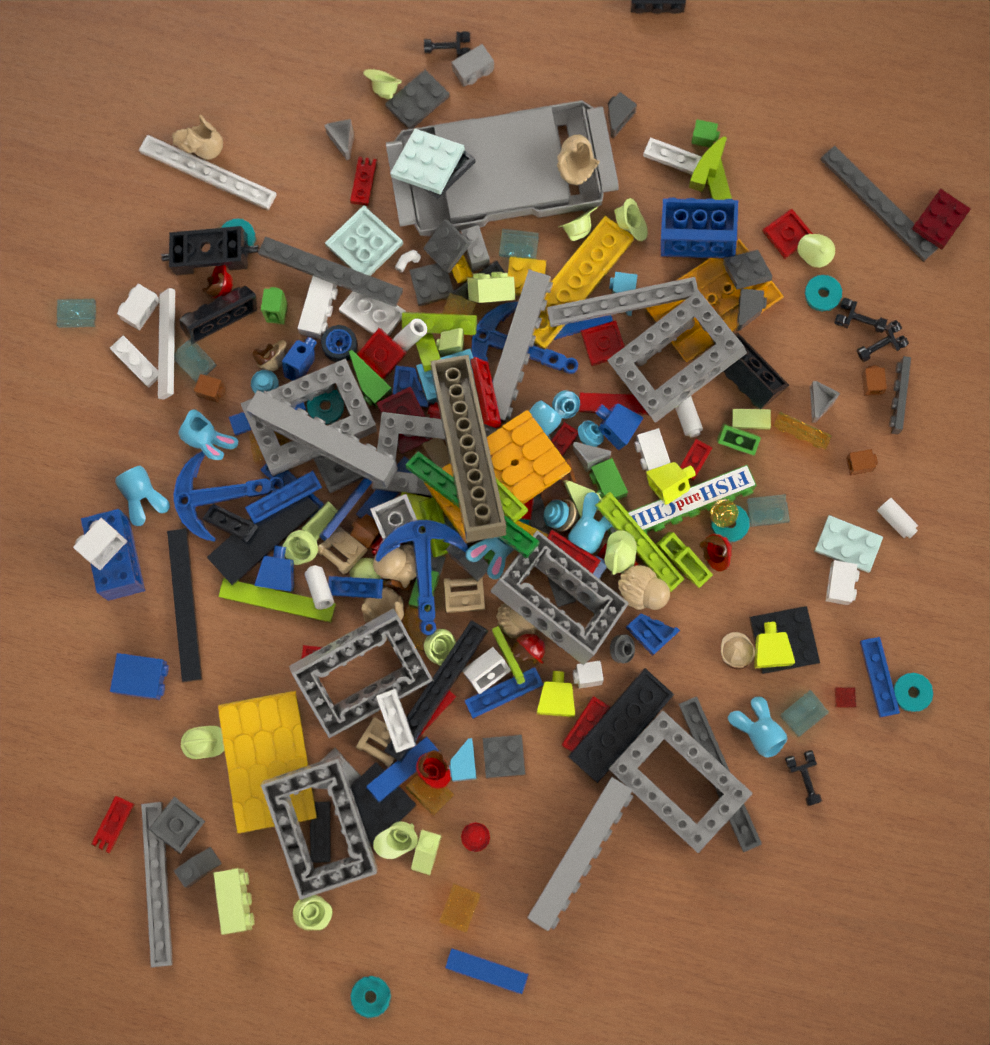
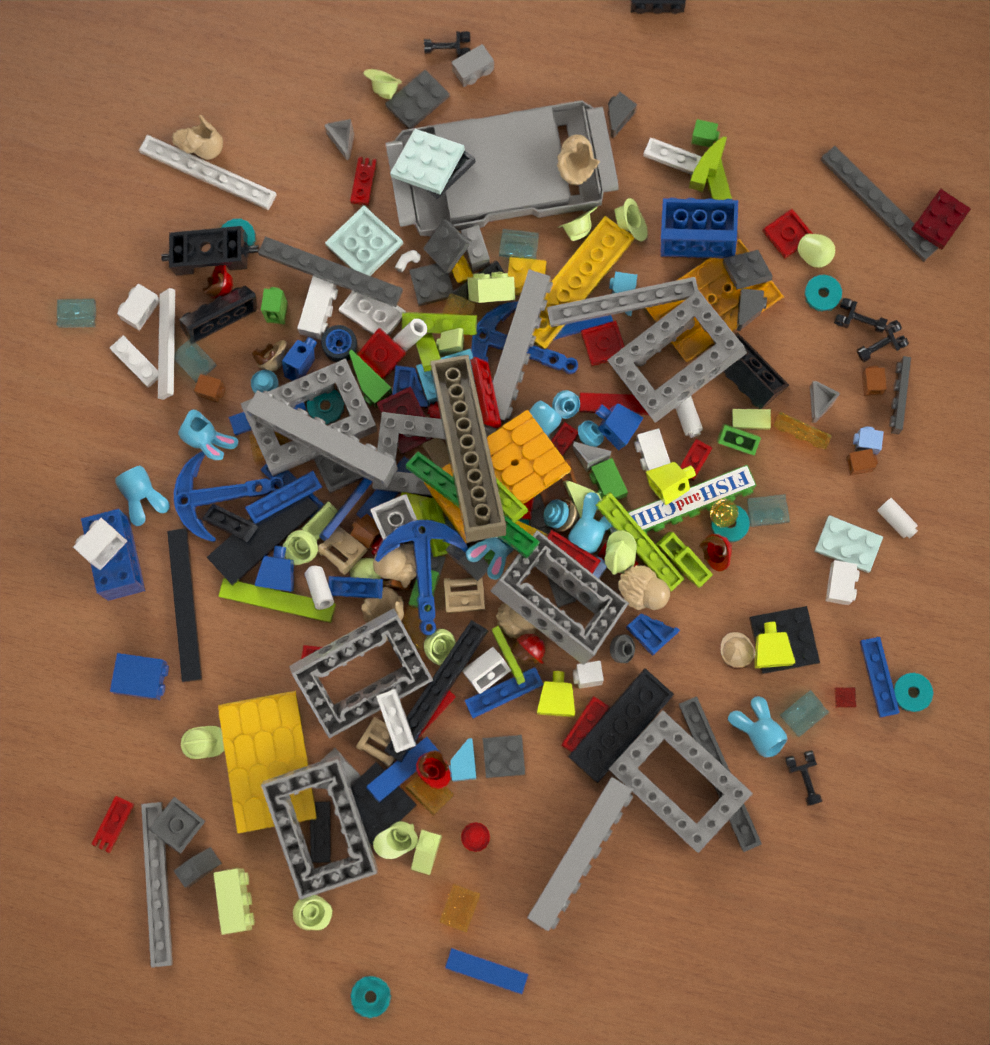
none -> light blue brick [853,427,884,455]

